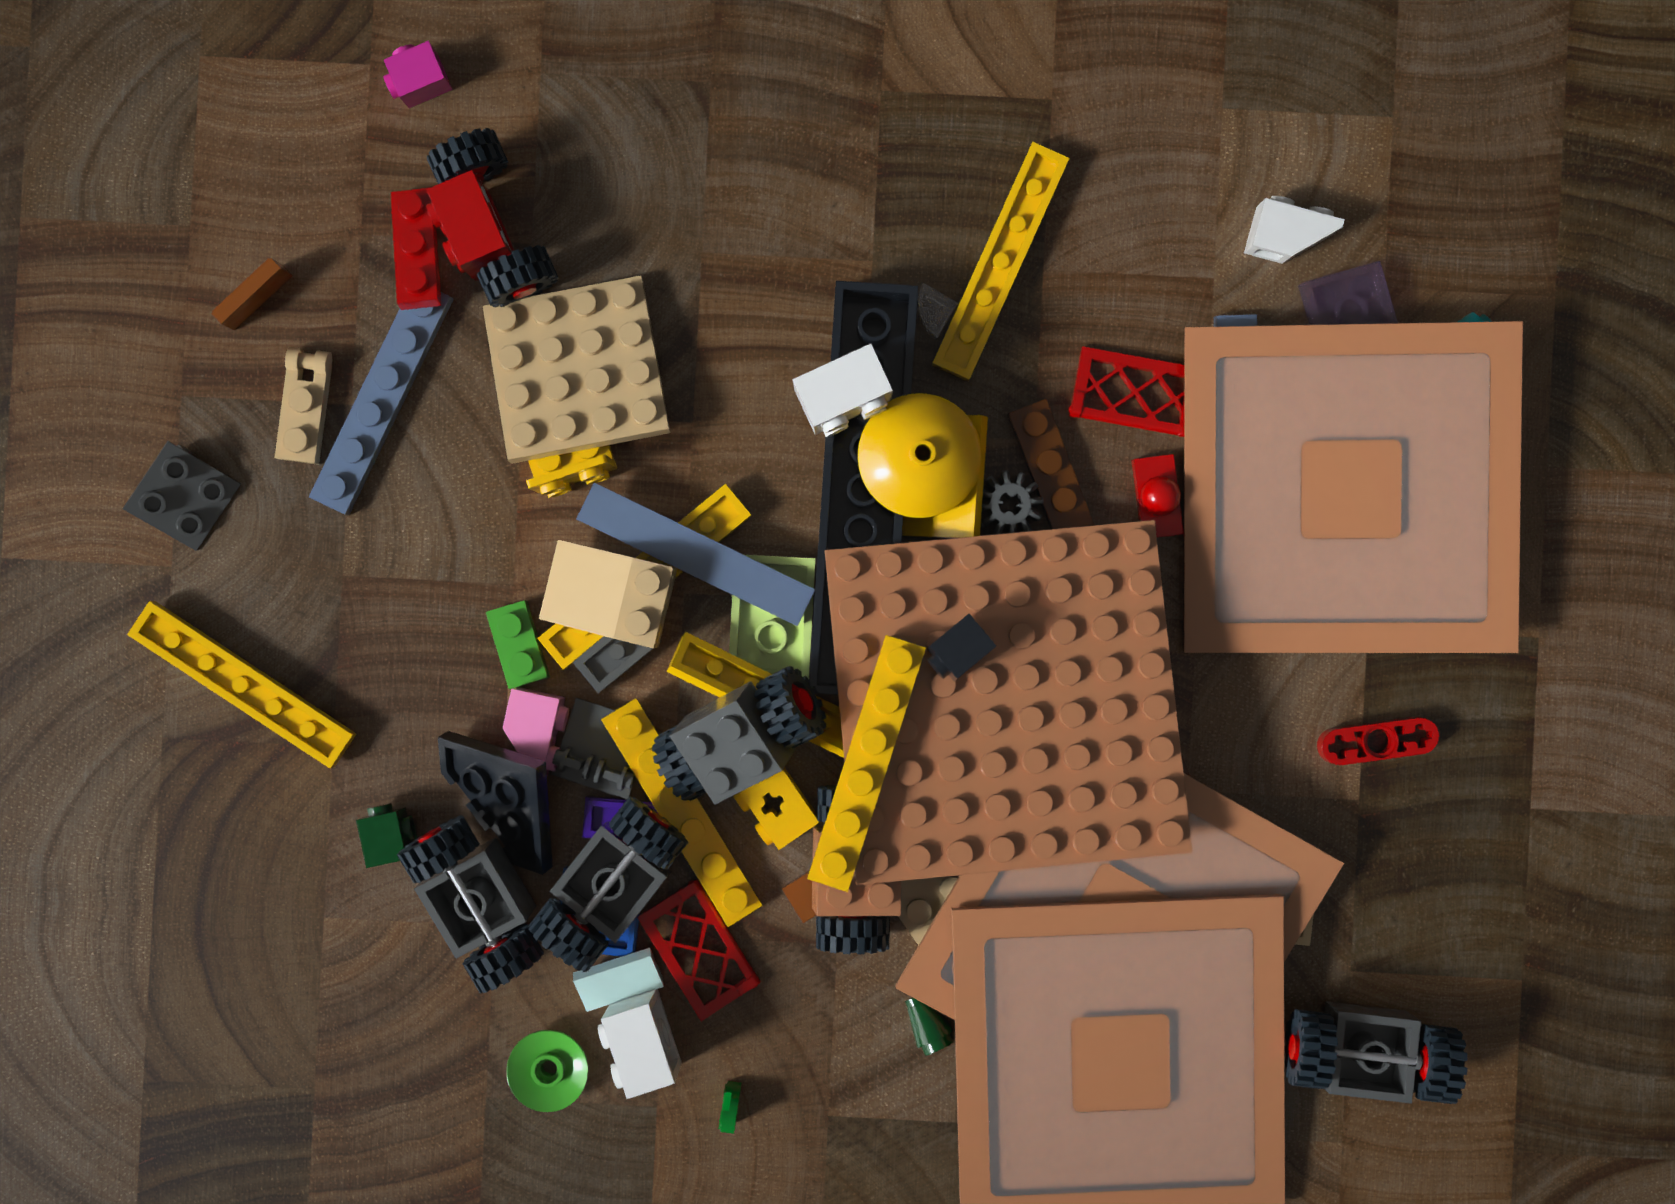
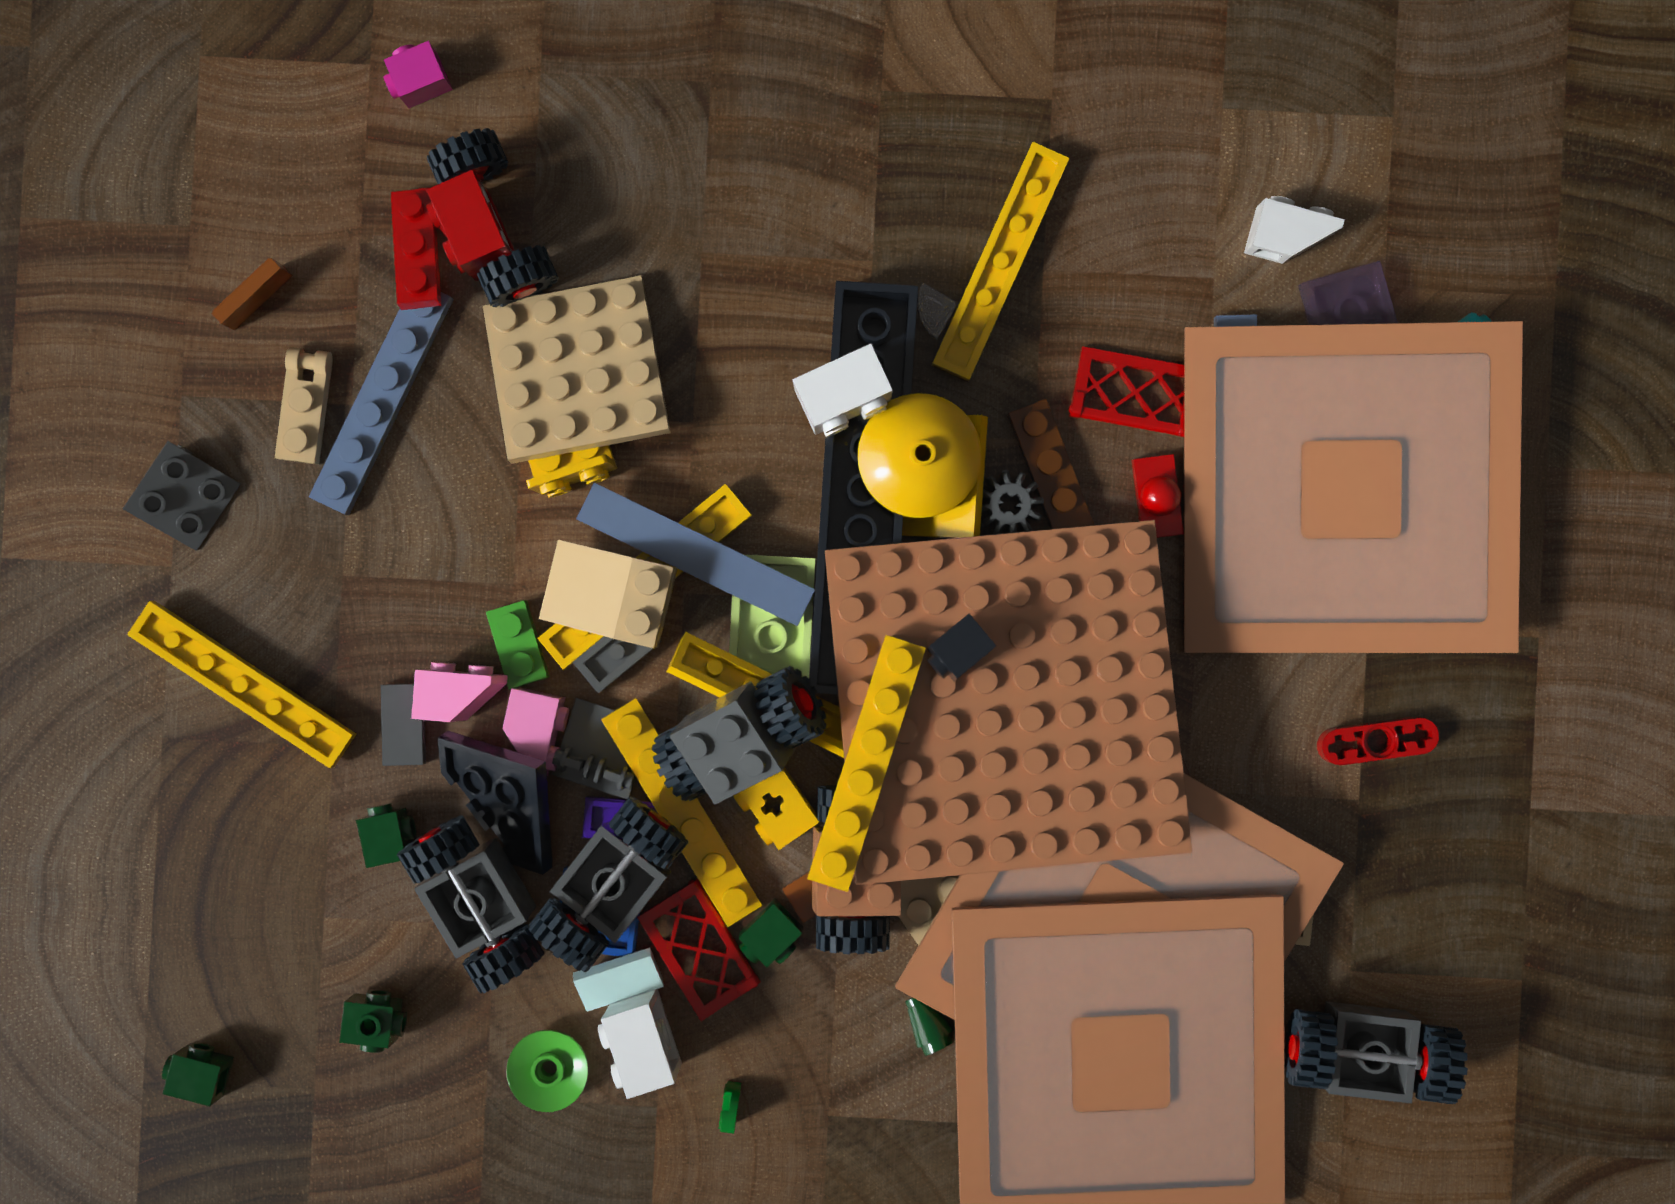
none -> dark green brick [162,1043,234,1107]
none -> dark green brick [339,990,407,1053]
none -> dark grey tile [381,684,426,766]
none -> bright pink slope [411,662,508,722]
none -> dark green brick [739,898,803,967]

